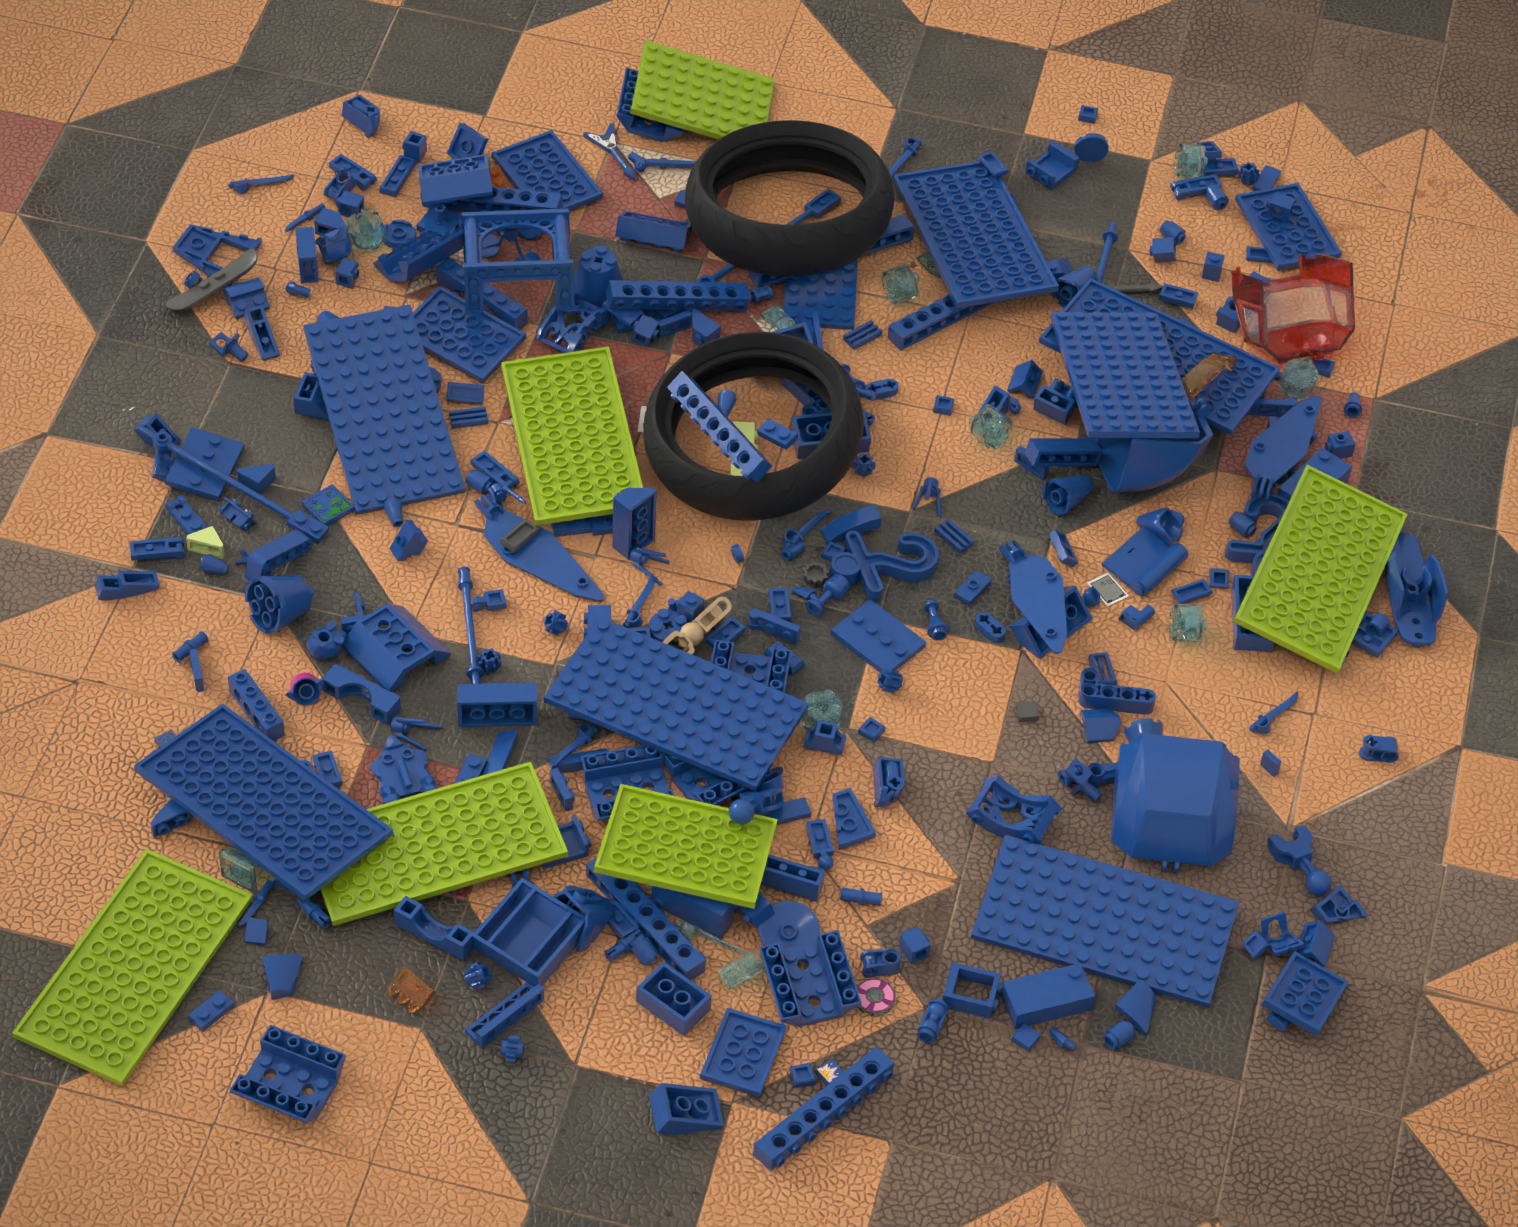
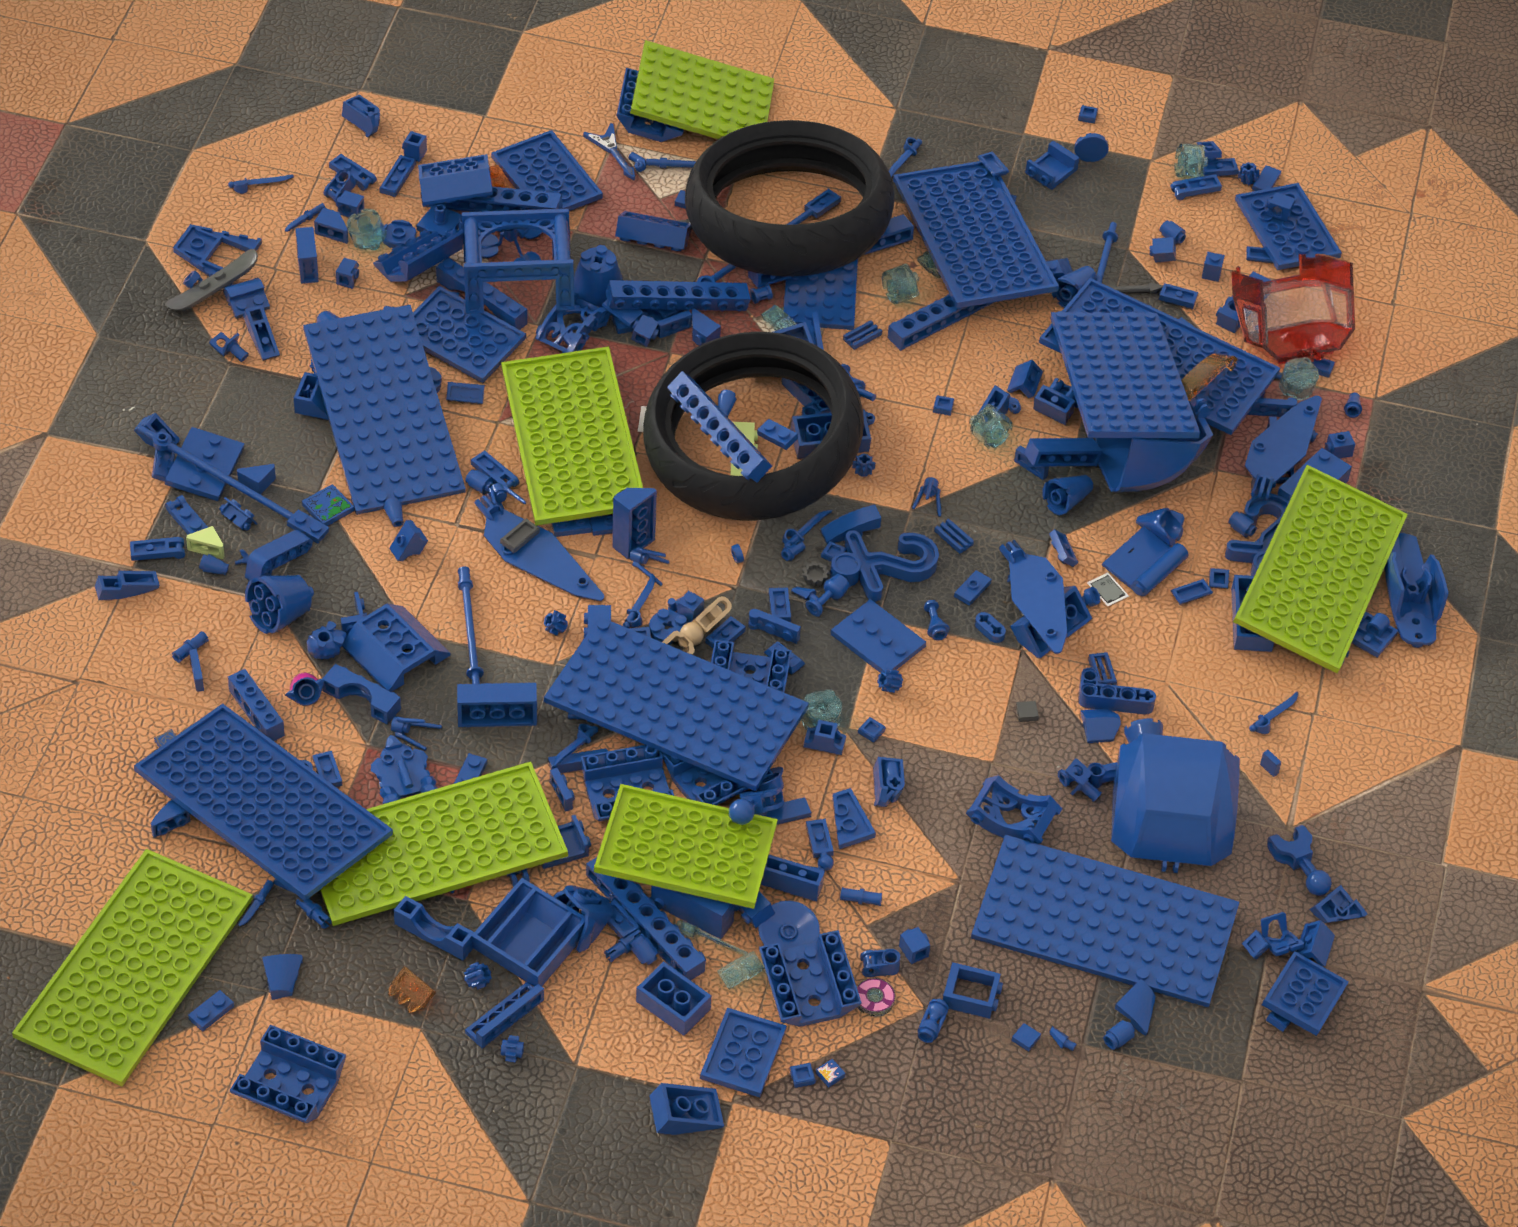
clear light blue slope [219,847,257,894] -> none
blue slope [245,918,269,945] -> none
blue arm [286,281,311,298] -> none
blue piece [315,227,352,264] -> none
blue tile [447,123,489,159] -> none
blue tile [449,406,488,429] -> none
blue plate [471,589,507,612] -> none
blue gear [478,648,501,674] -> none
blue slope [482,730,518,775] -> none
blue brick [753,1047,894,1172] -> none
blue beam [865,379,899,400] -> none
blue brick [1001,963,1095,1029] -> none
blue piece [1119,605,1155,630] -> none
clear light blue brick [1169,604,1207,642] -> none
blue brick [1206,185,1229,210] -> none
blue piece [1359,735,1399,763] -> none

